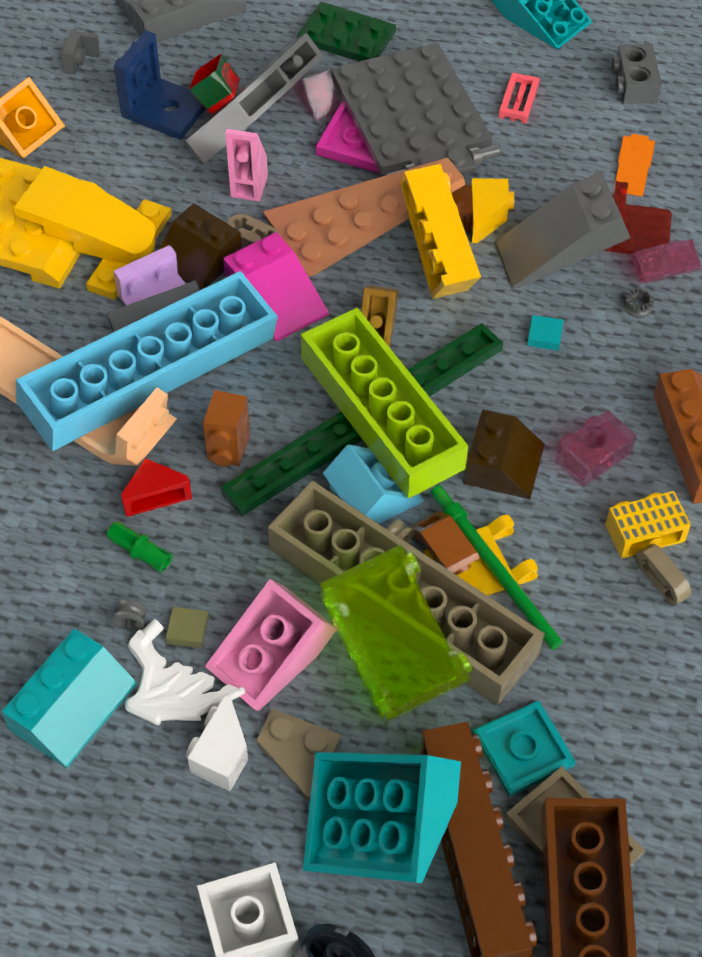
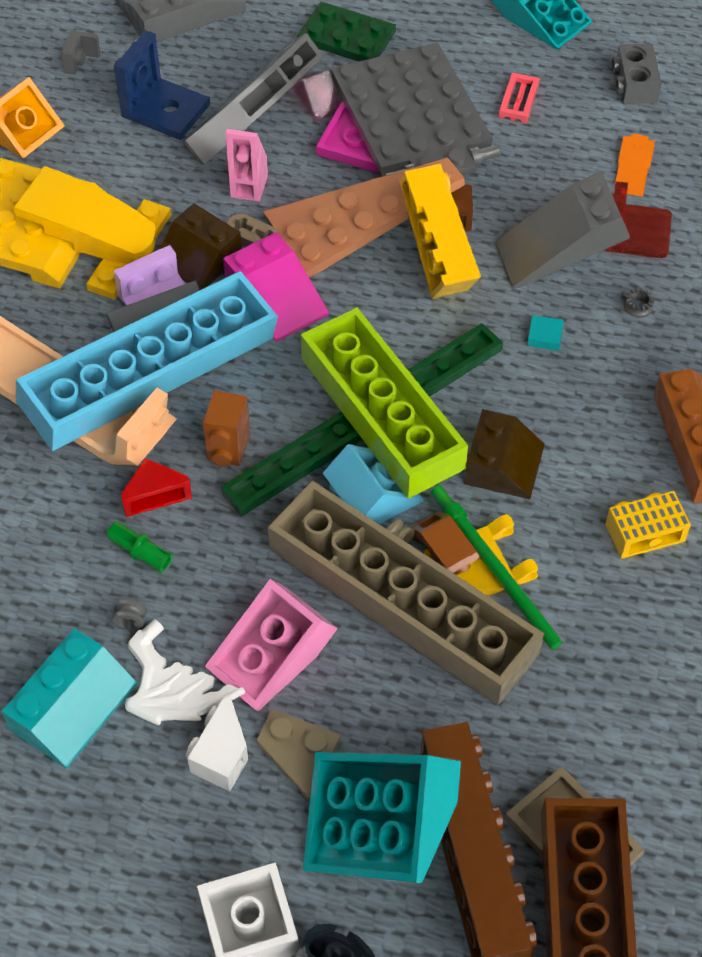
olive tile [166,607,209,648] -> none
piece [189,54,240,114] -> none
clear neon green windscreen [320,544,472,726] -> none
pearl gold slope [361,285,399,347] -> none
yellow slope [471,178,514,243] -> none
teal tile [473,700,576,797] -> none
clear pink brick [555,410,637,488] -> none
clear pink slope [631,239,702,283] -> none
dark tan beam [636,544,691,606] -> none

